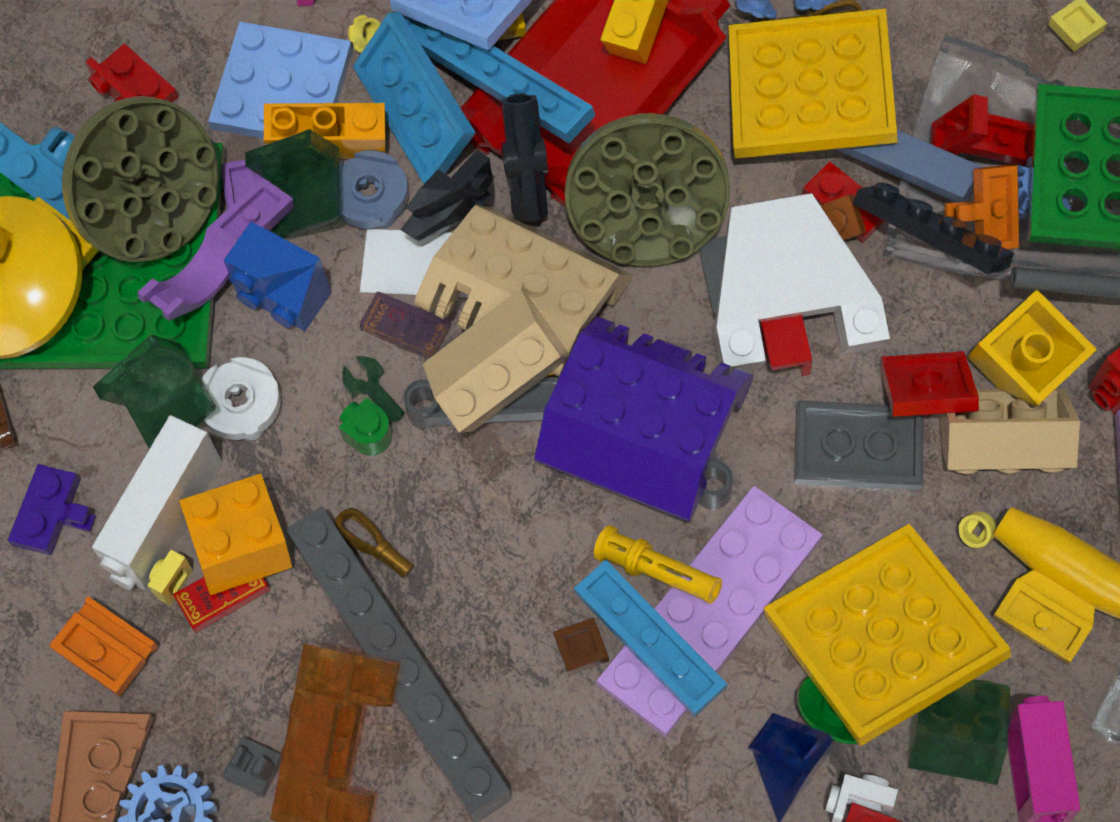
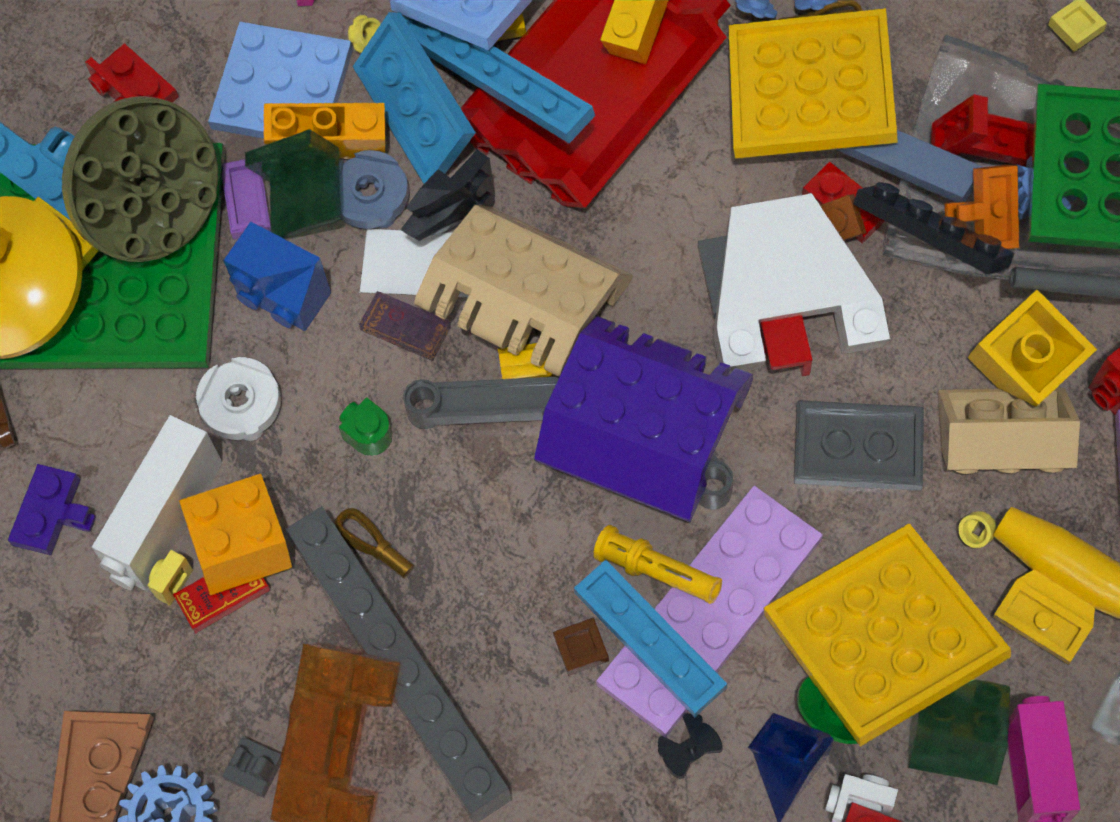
orange plate [49,596,158,697] -> none
clear green bracket [93,335,216,449] -> none
medium lavender piece [137,177,294,321] -> none
clear green bar [342,356,405,423] -> none
tan slope [423,289,570,433] -> none
black piece [501,93,548,222] -> none
olive bracket [565,113,730,267] -> none
red plate [881,351,979,417] -> none
none -> black piece [658,713,723,779]

